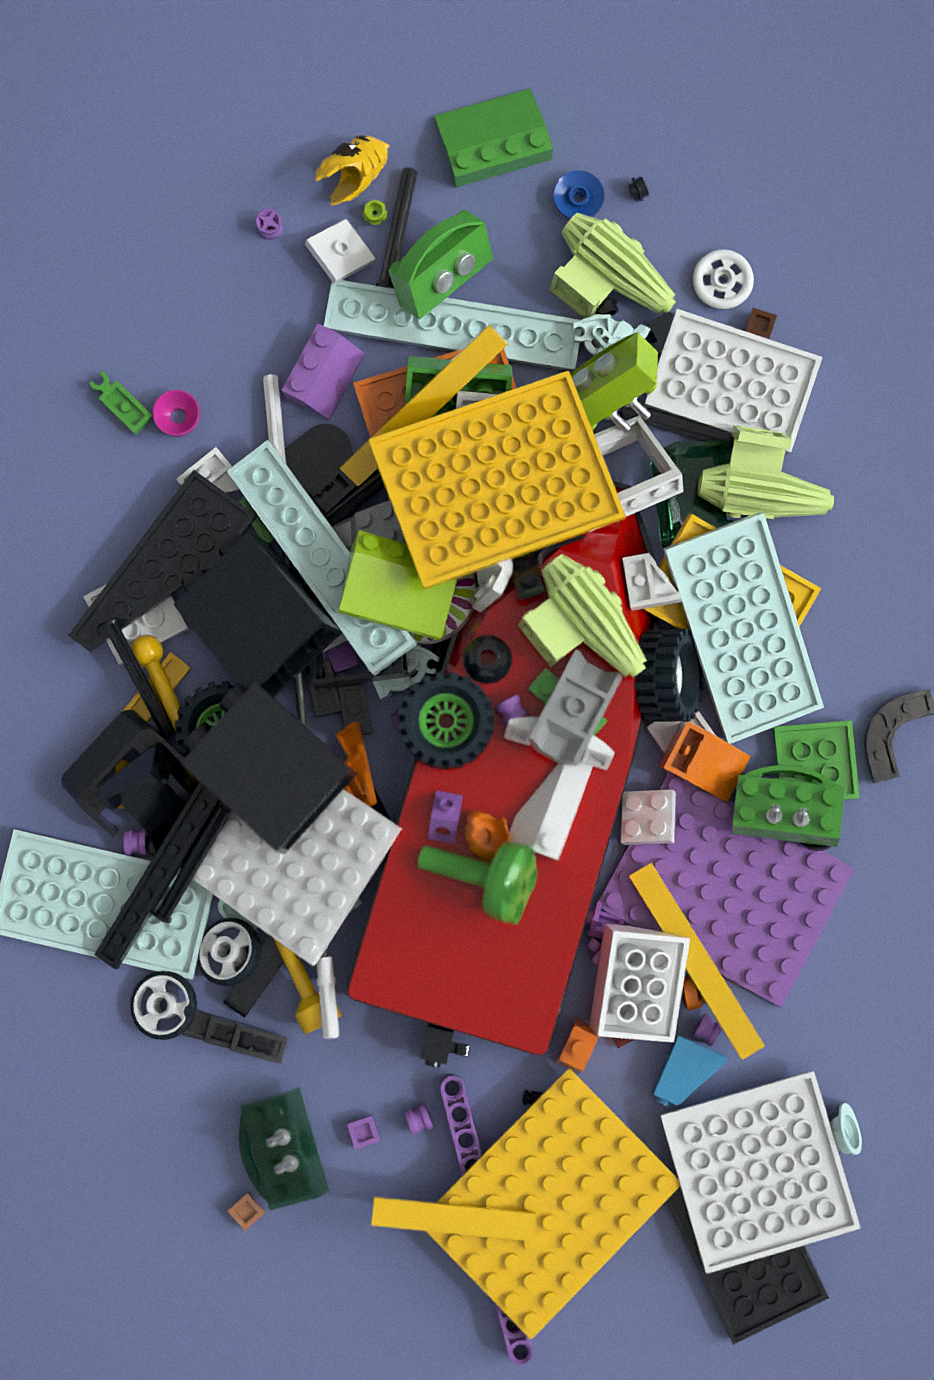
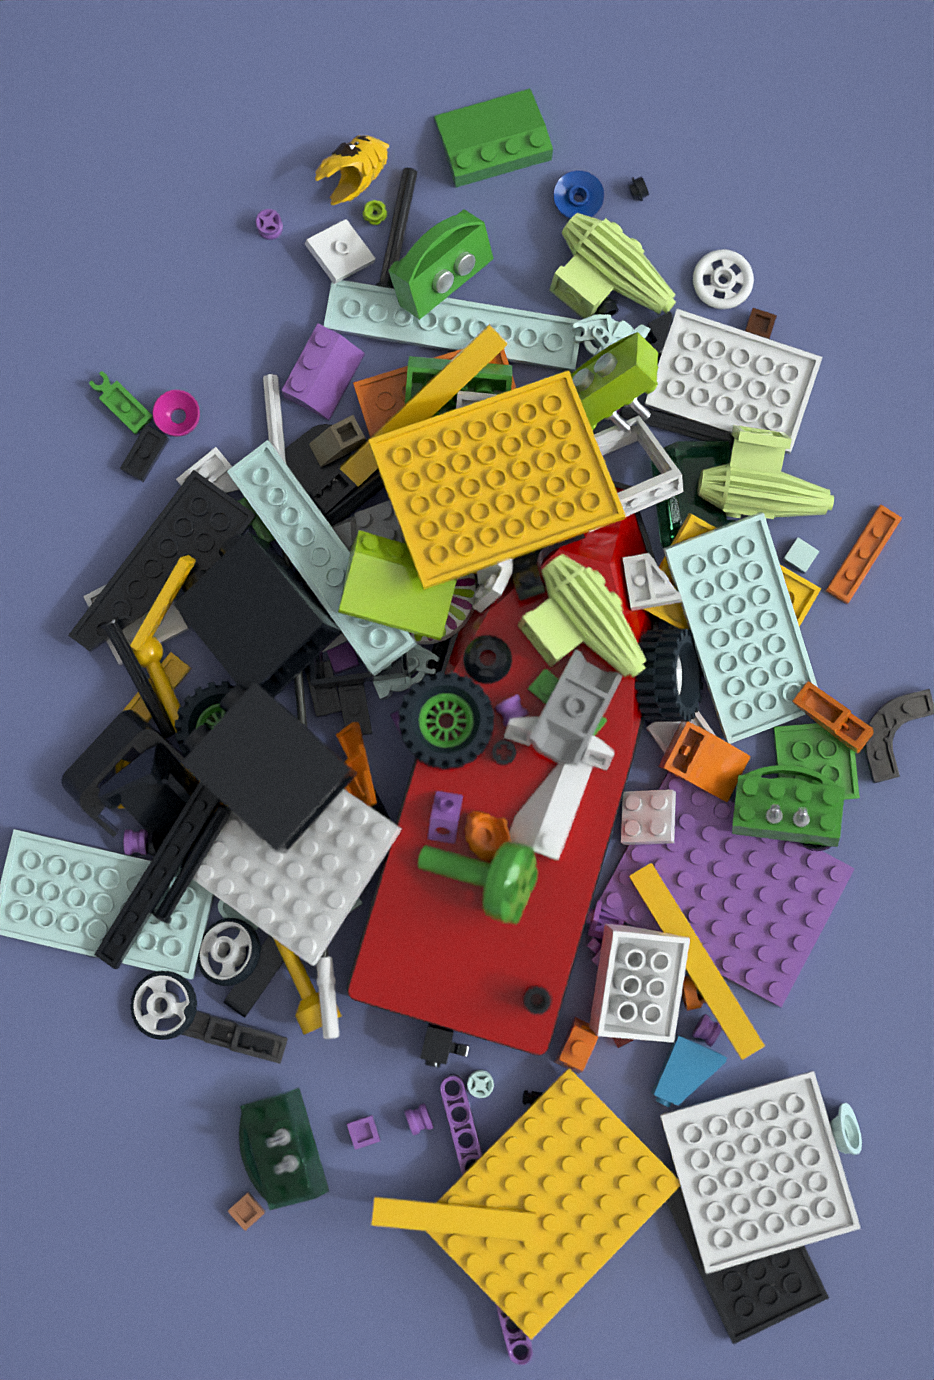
none -> black plate [120,425,169,483]
none -> yellow tile [130,555,196,651]
none -> dark tan slope [309,415,366,467]
none -> light aqua wheel [467,1070,494,1098]
none -> black bush [492,740,516,765]
none -> black brick [523,985,551,1015]
none -> light aqua tile [783,537,820,573]
none -> orange slope [792,681,874,754]
none -> orange tile [825,504,902,604]

